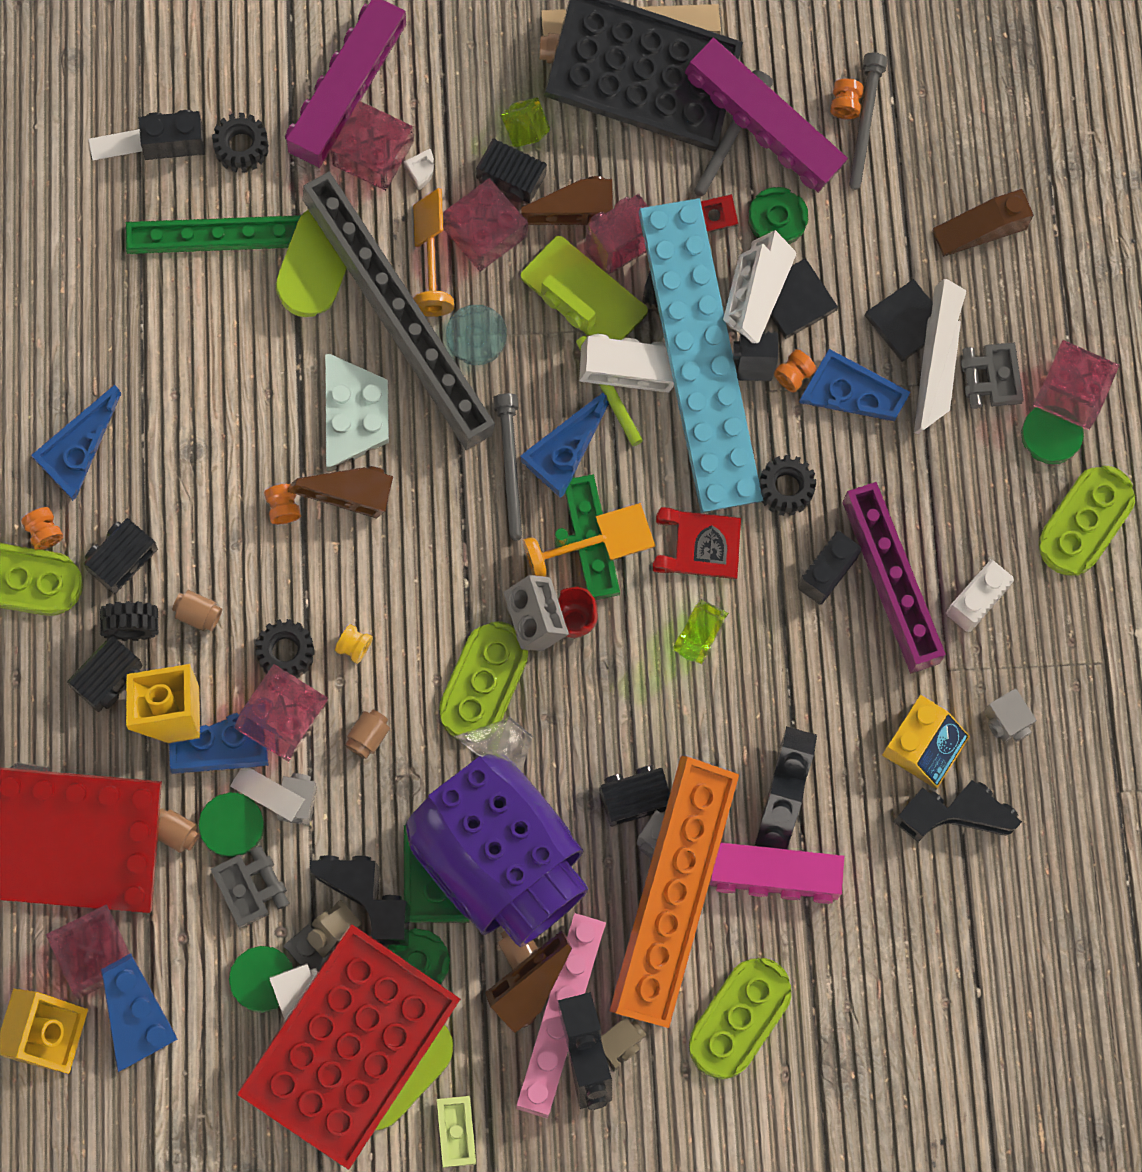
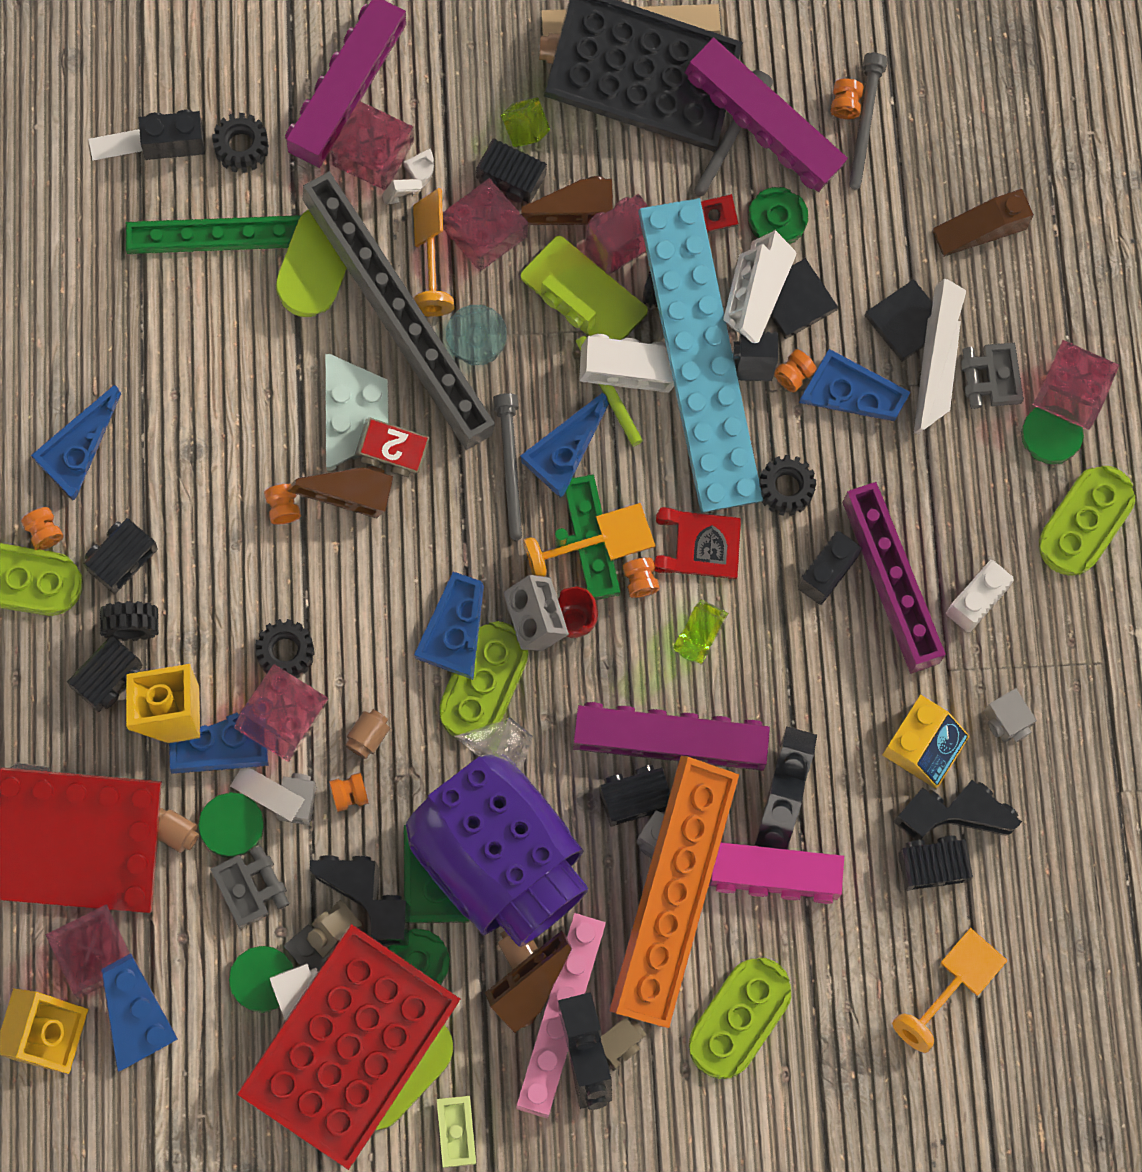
medium nougat brick [172,590,222,631] -> none
yellow wheel [335,624,373,664] -> none
none -> orange wheel [329,772,369,812]
none -> red brick [355,417,430,477]
none -> white tile [382,179,423,204]
none -> blue wing [414,571,484,680]
none -> magenta brick [573,702,770,771]
none -> orange wheel [622,557,660,598]
none -> light orange piece [892,928,1008,1053]
none -> black brick [898,836,973,891]

